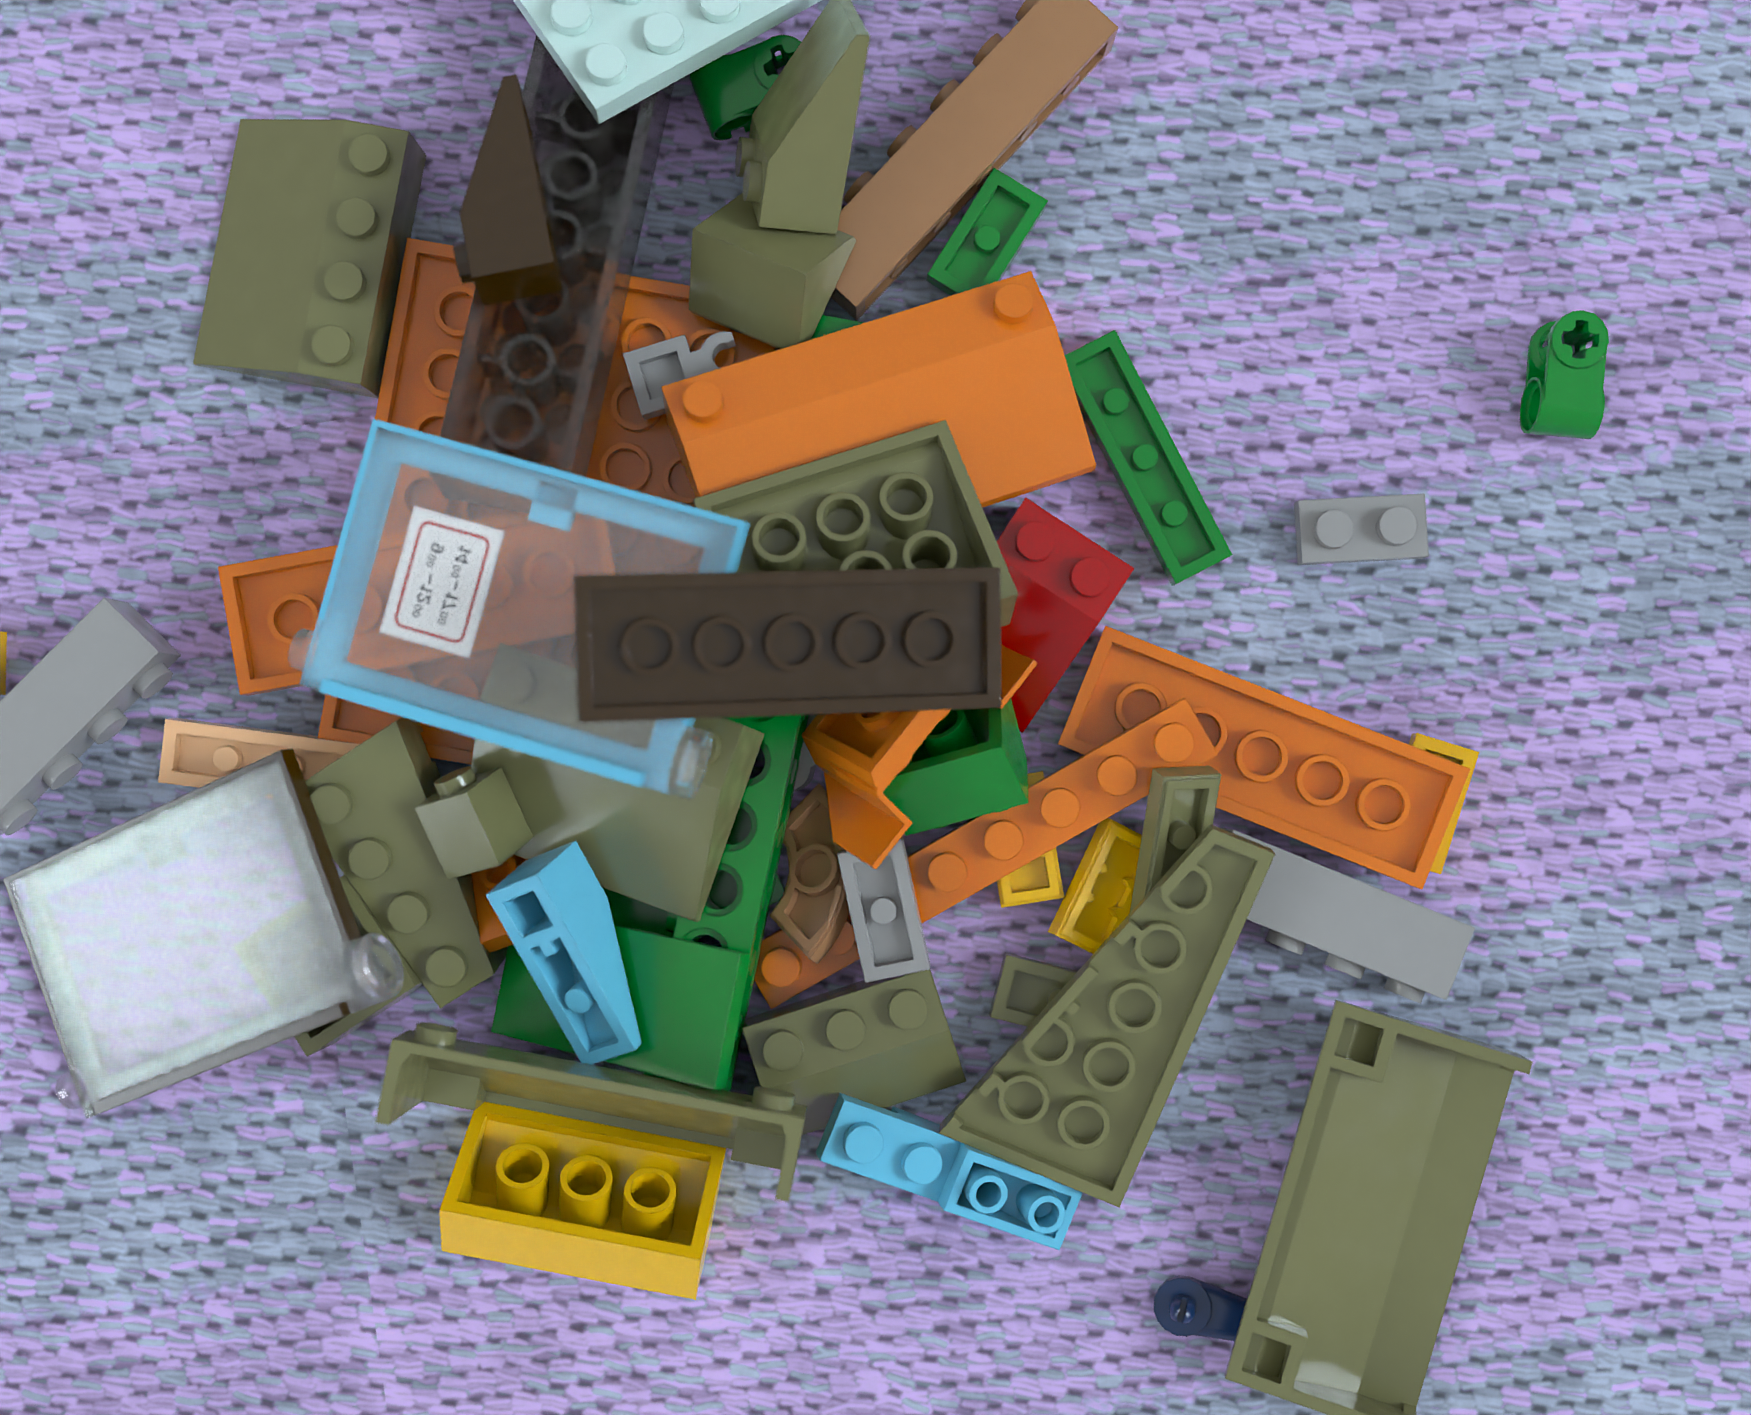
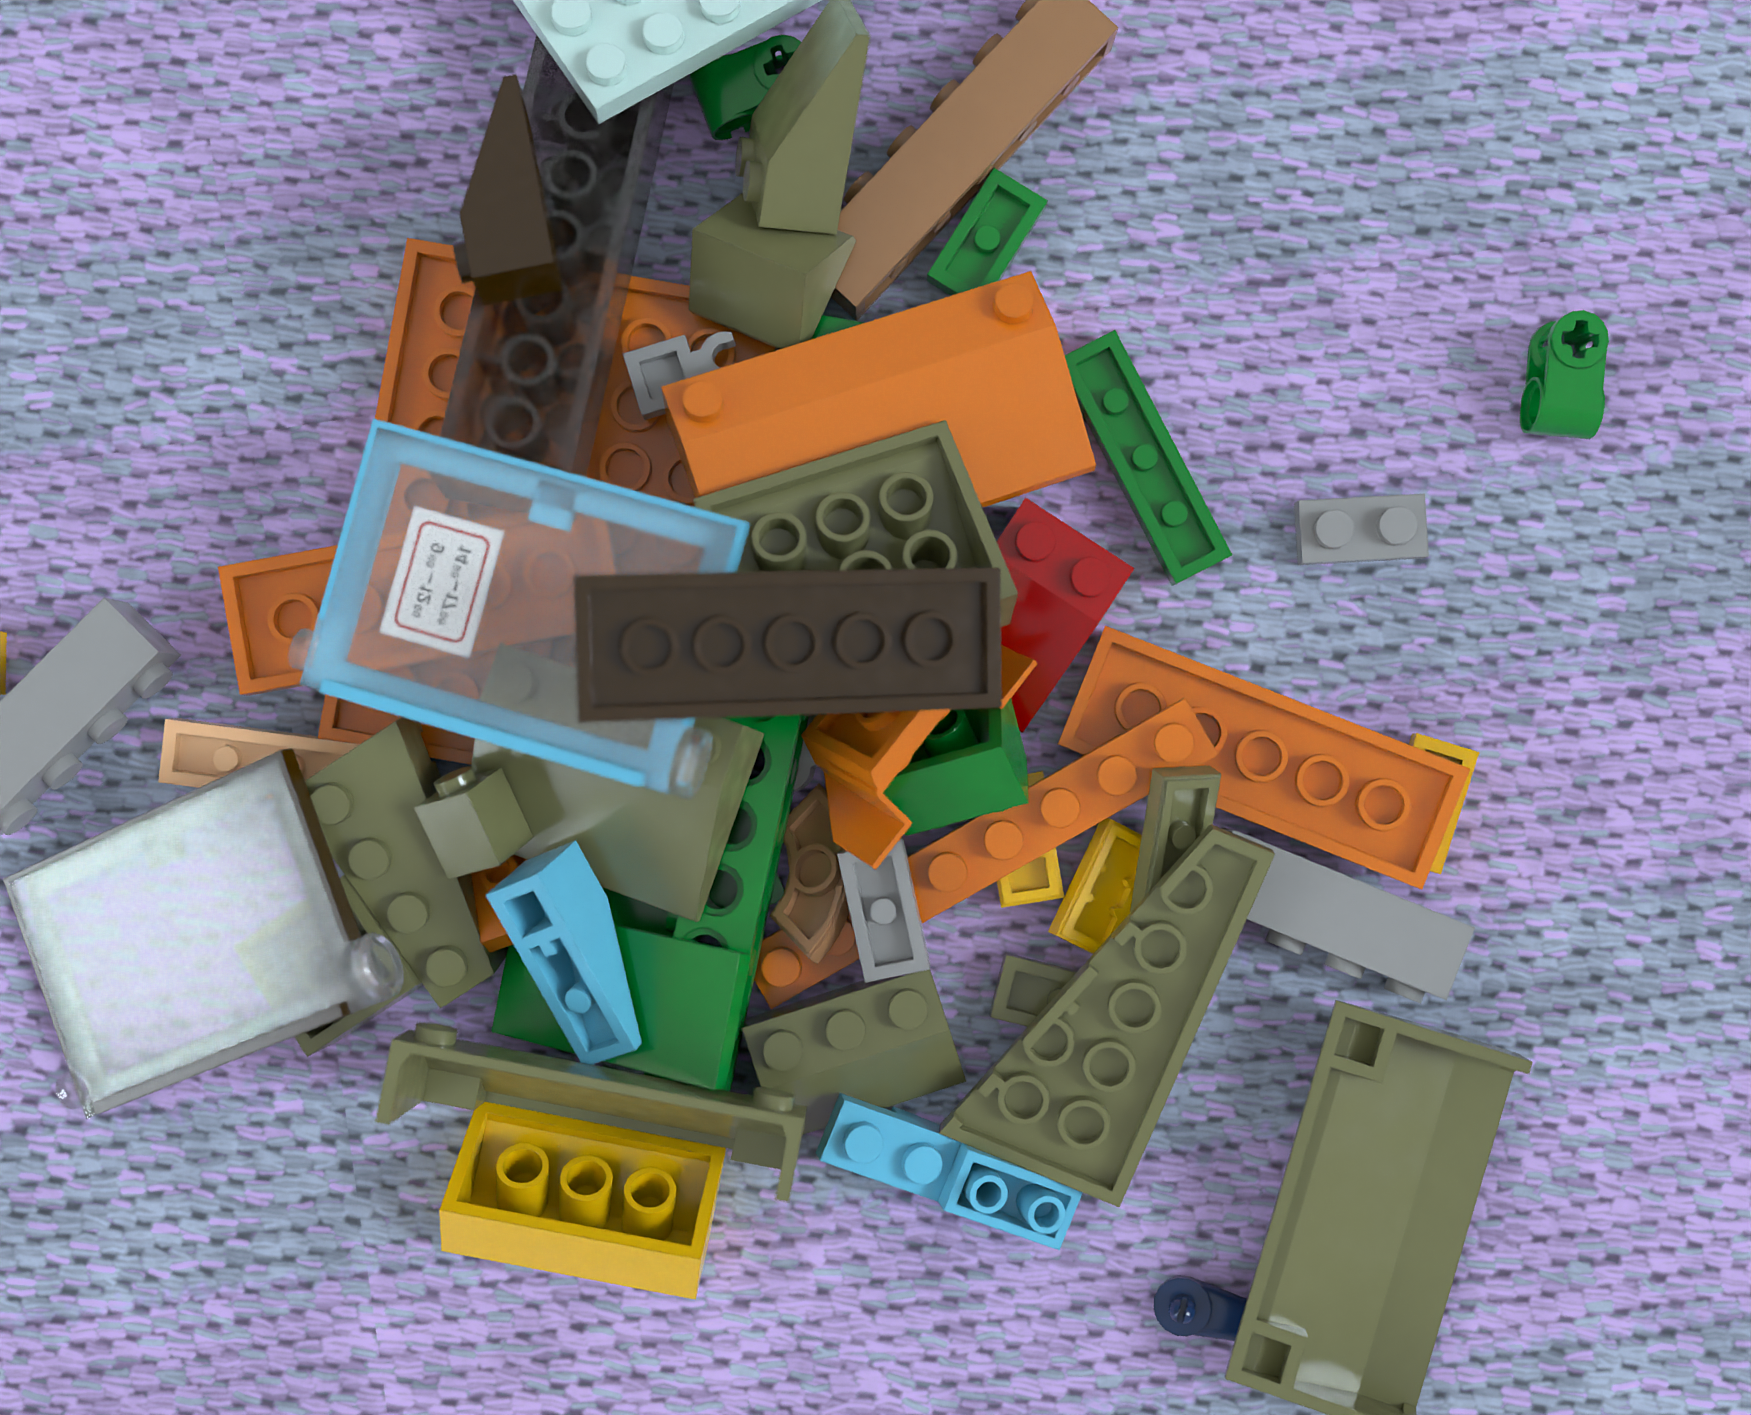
olive slope [193,119,427,398] -> none

